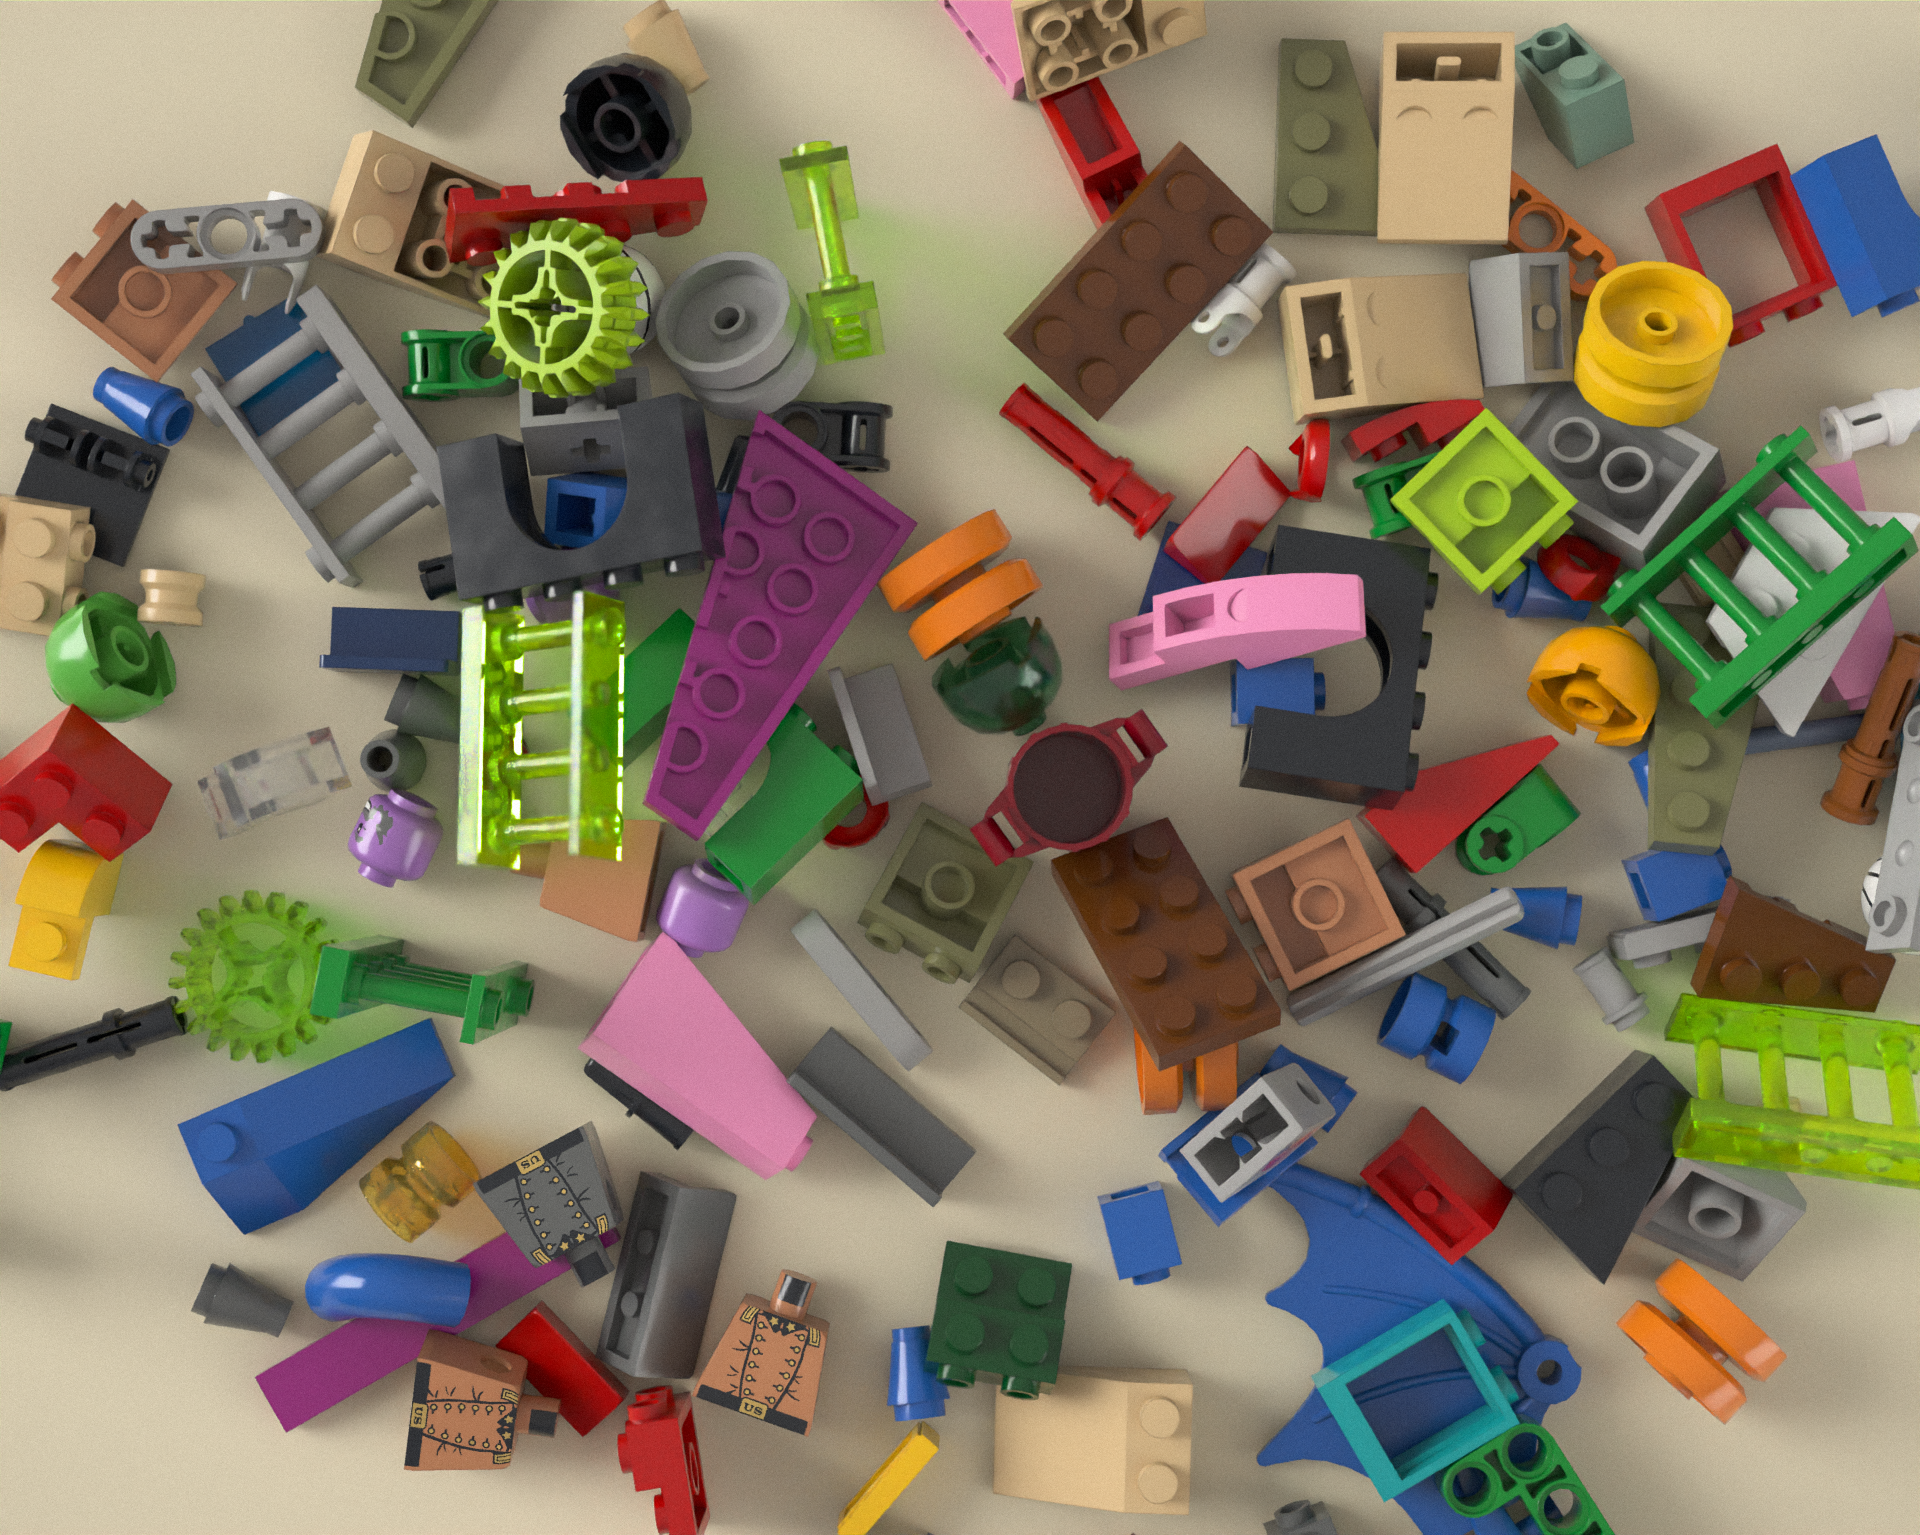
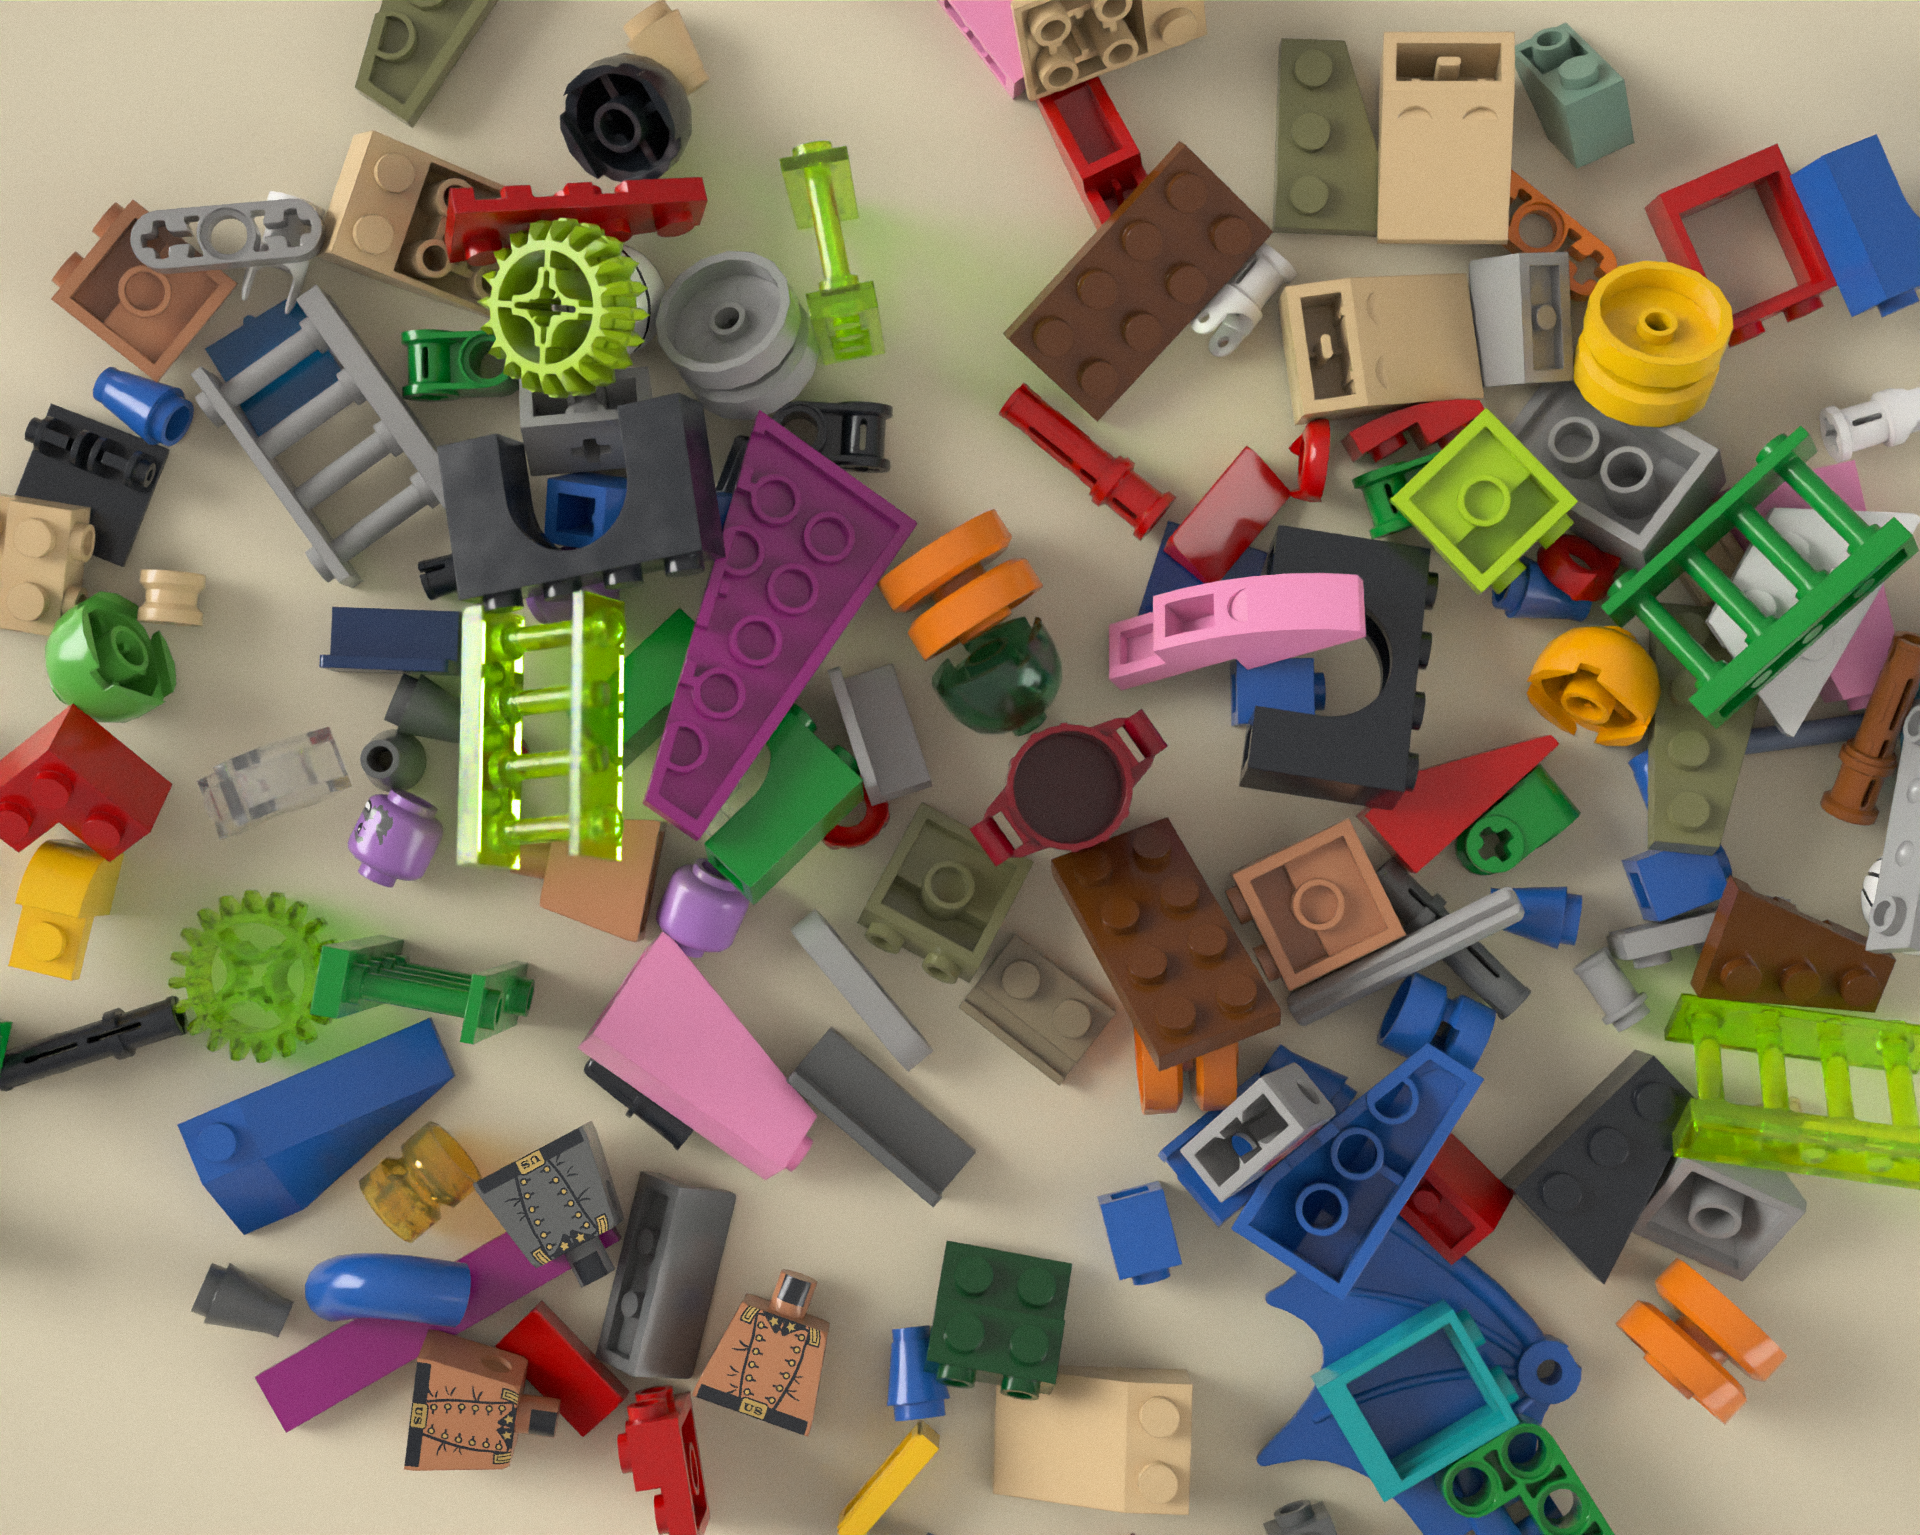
none -> blue wedge [1231,1043,1484,1302]

